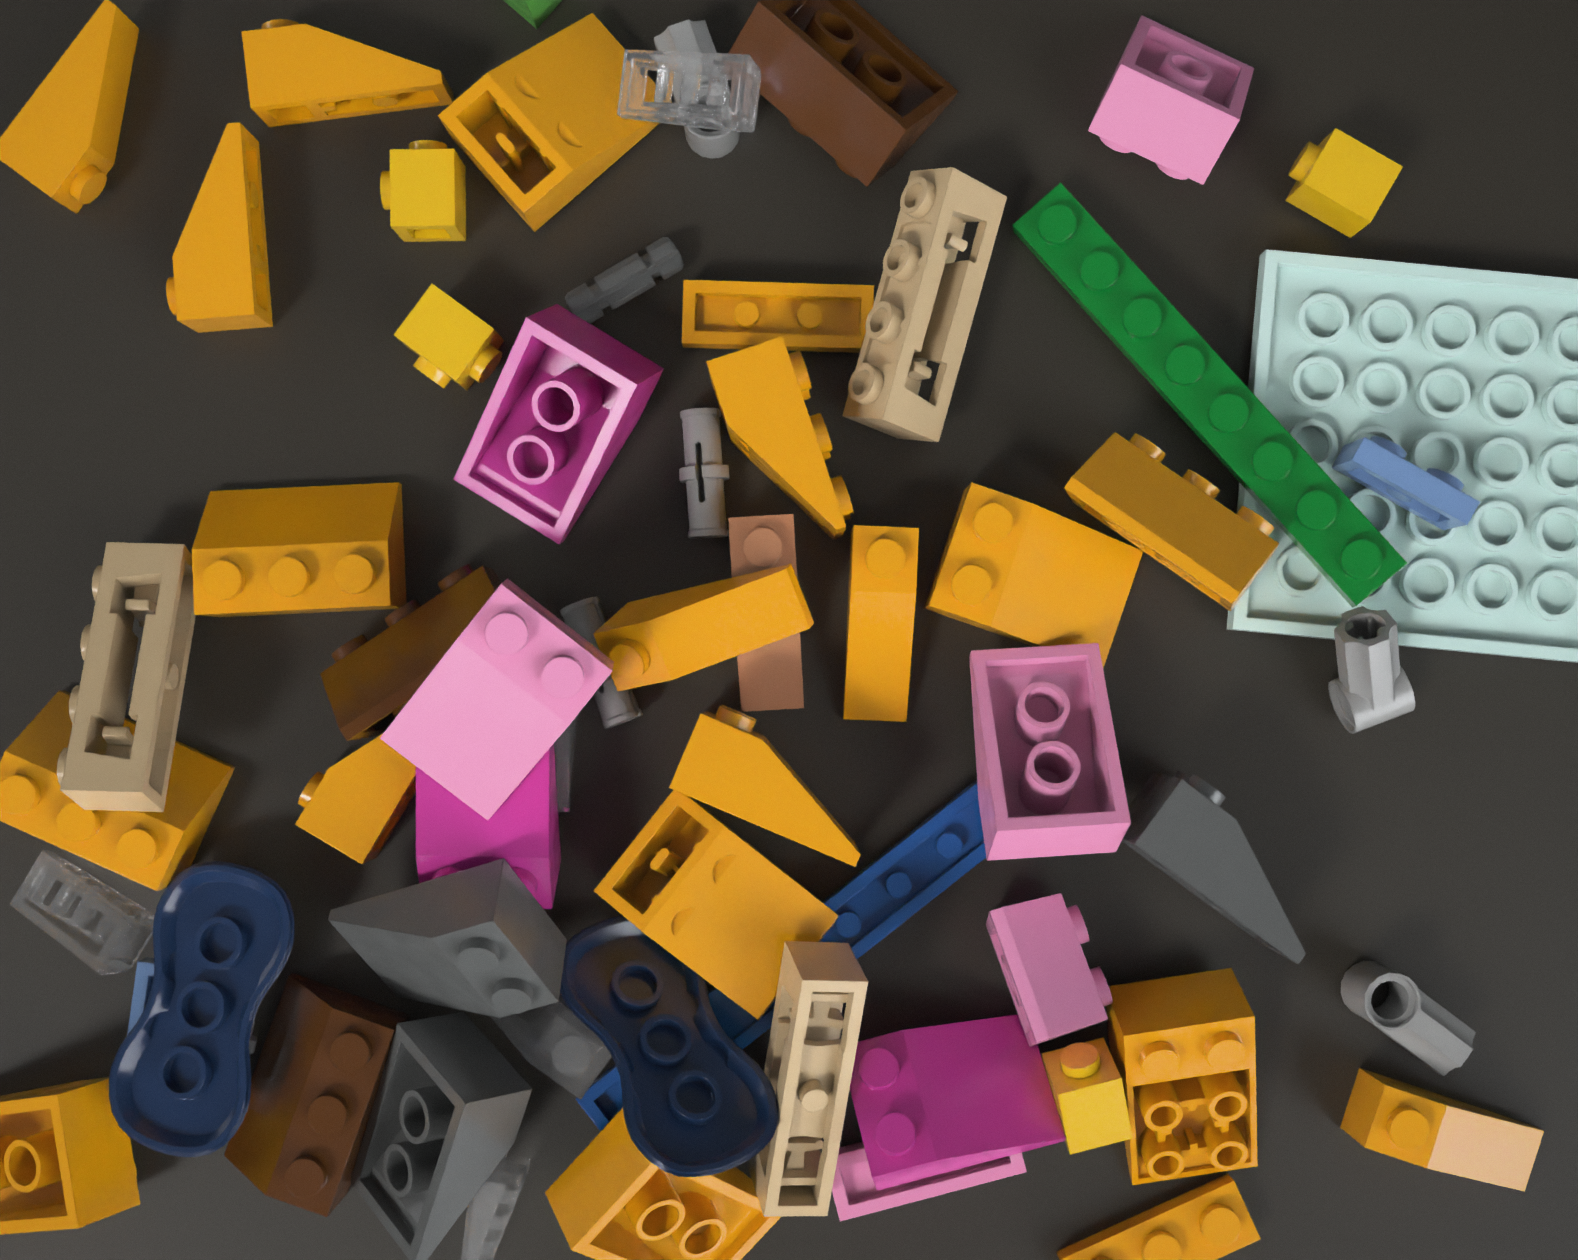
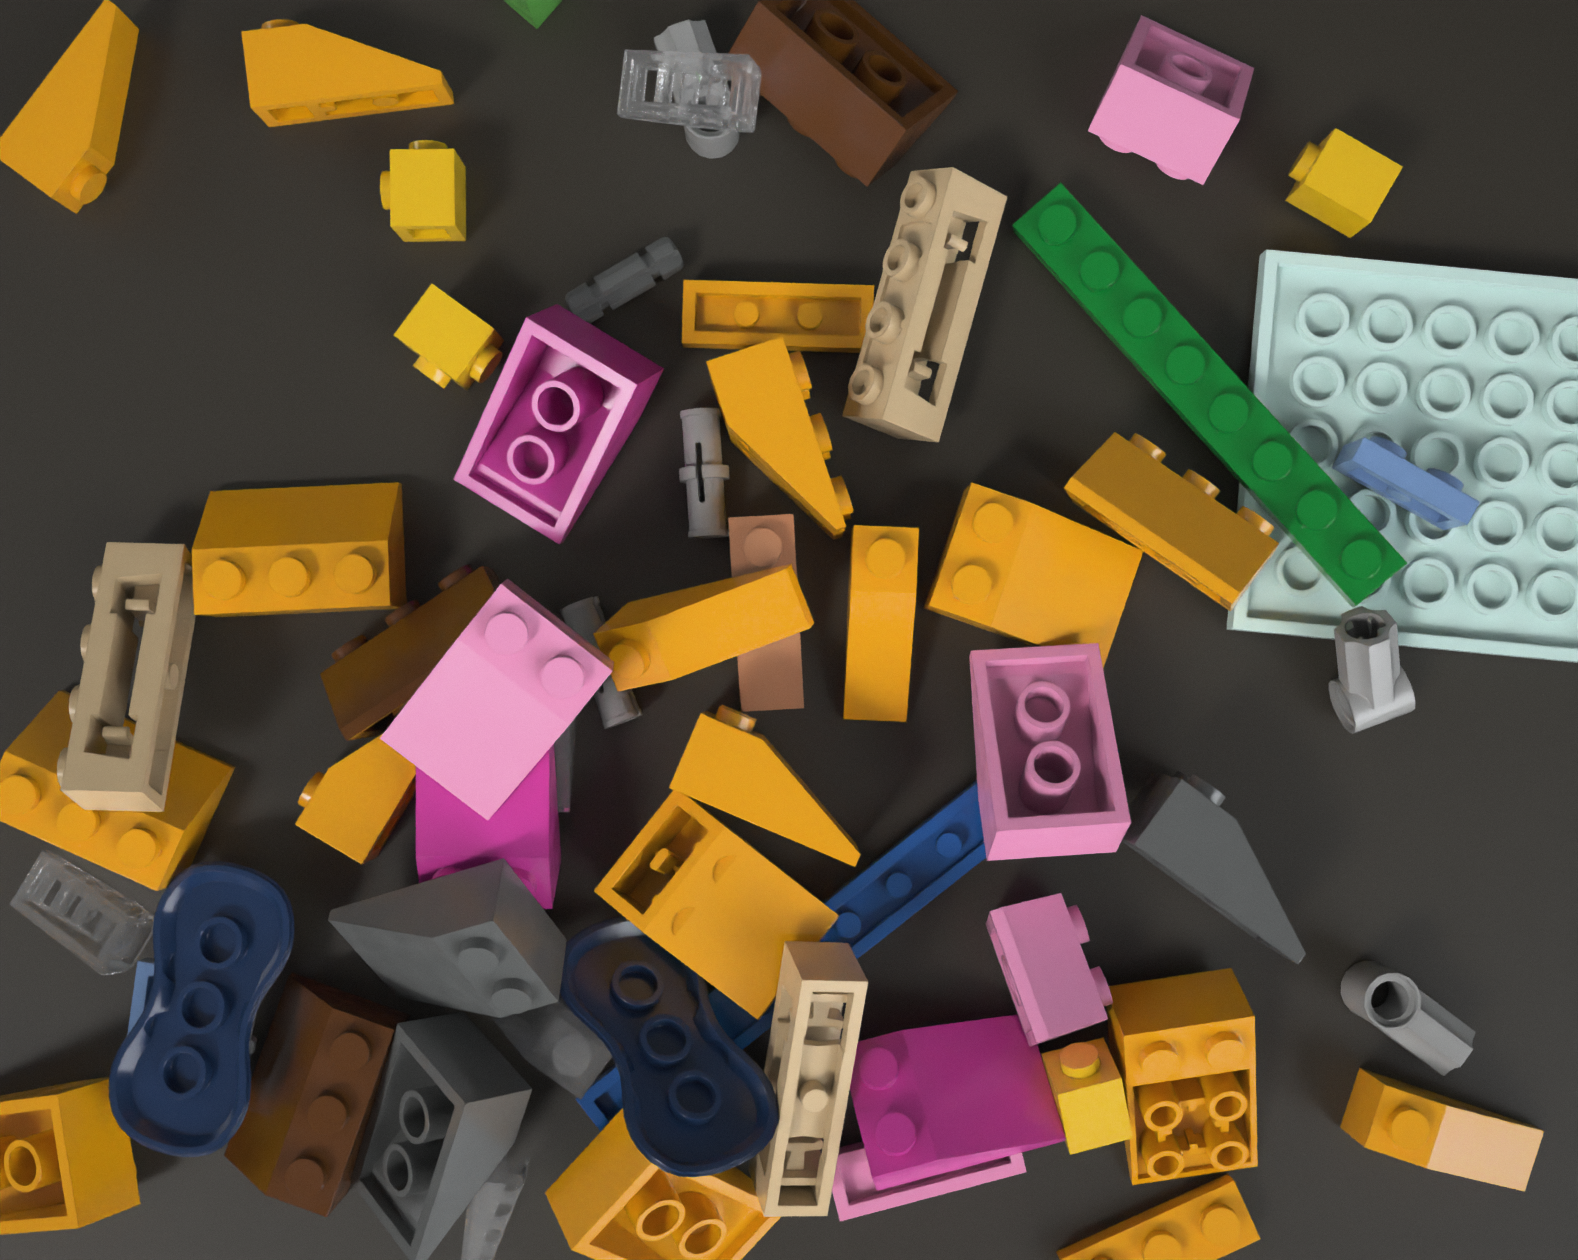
light orange slope [166,122,273,333] -> none
light orange slope [438,13,676,232] -> none

